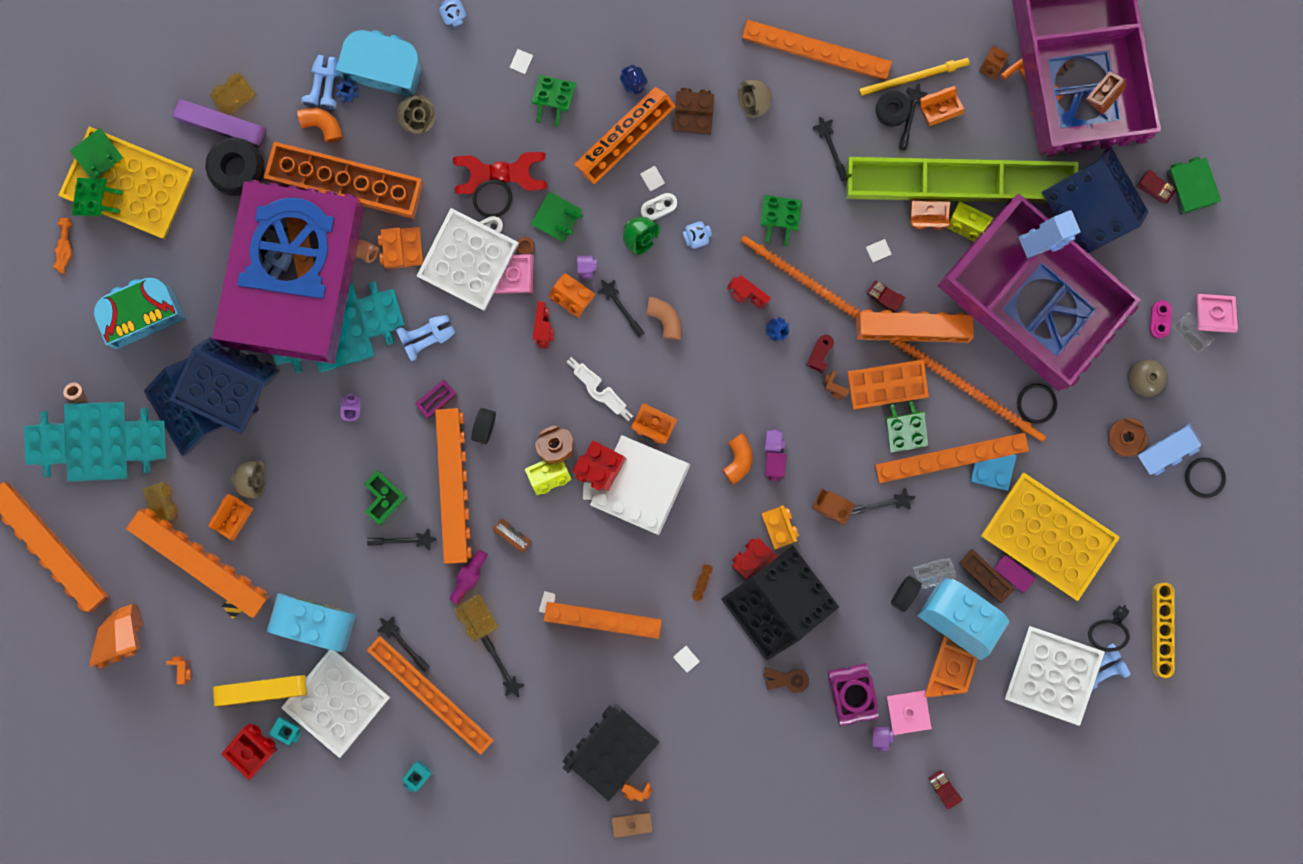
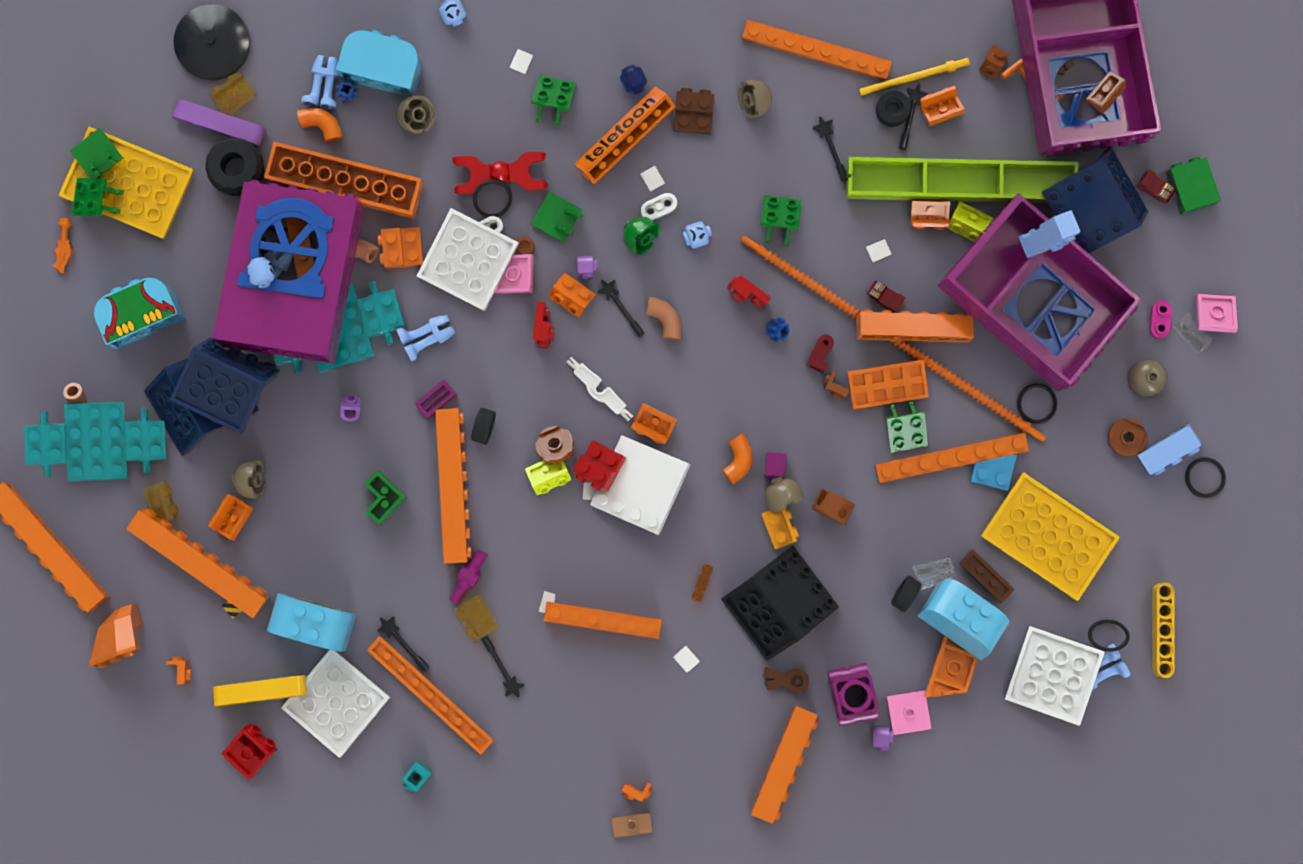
teal brick [269,716,302,746] -> none
black piece [367,529,437,550] -> none
slope [492,519,532,553] -> none
black bracket [562,704,660,801] -> none
red plate [732,537,778,580] -> none
medium lavender plate [765,430,785,453] -> none
black piece [851,488,915,515] -> none
dark red leg [928,770,963,810] -> none
magenta tile [993,554,1036,594] -> none
black plate [1112,605,1130,623] -> none
none -> black dish [174,4,250,80]
none -> light blue head [247,257,275,288]
none -> orange brick [750,705,819,824]
none -> dark tan cylinder [765,477,804,512]

